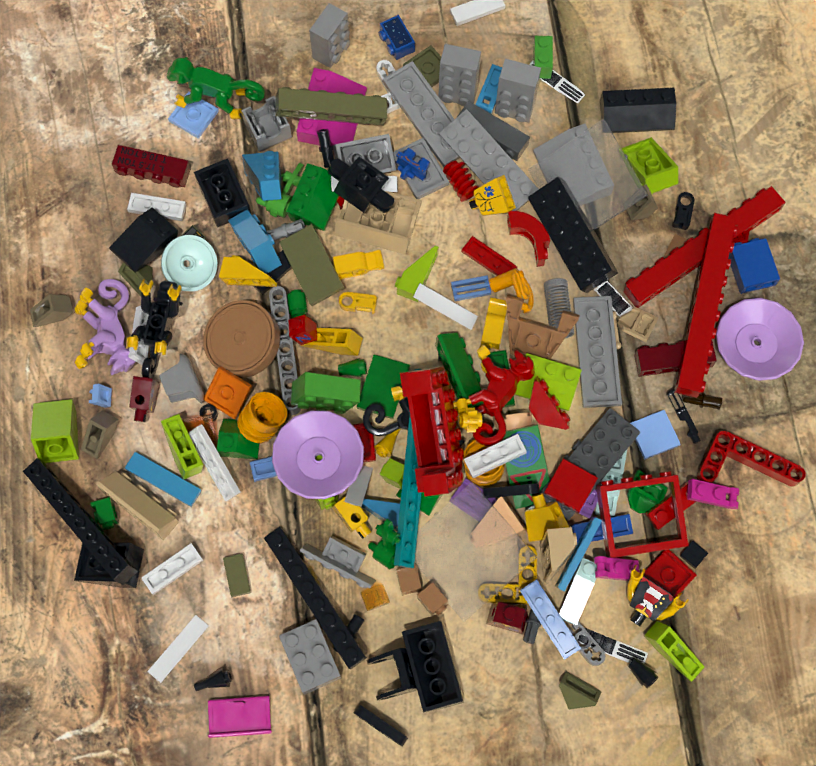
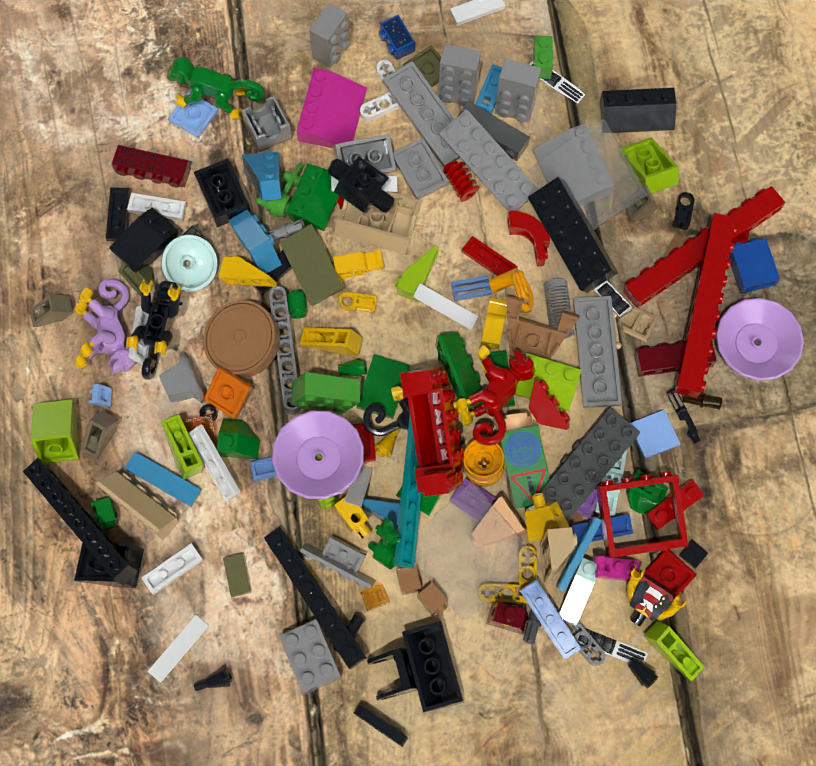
dark red torso [129,376,160,423] -> none
dark pink door [208,696,272,738] -> none
light orange wheel [237,392,287,443] -> none
olive brick [275,87,387,125] -> none
red brick [288,314,317,345] -> none
black pin [317,129,334,168] -> none
lime brick [380,458,404,490] -> none
blue hips [396,148,430,181] -> none
yellow gear [459,407,482,433] -> none
white plate [464,434,527,478] -> none
yellow torso [469,175,516,215] -> none
black beam [482,483,540,499] -> none
red tile [544,458,598,513] -> none
olive slope [559,671,601,709] -> none
dark pink plate [687,479,739,509] -> none
red beam [696,431,806,487] -> none
none -> black plate [106,187,130,242]

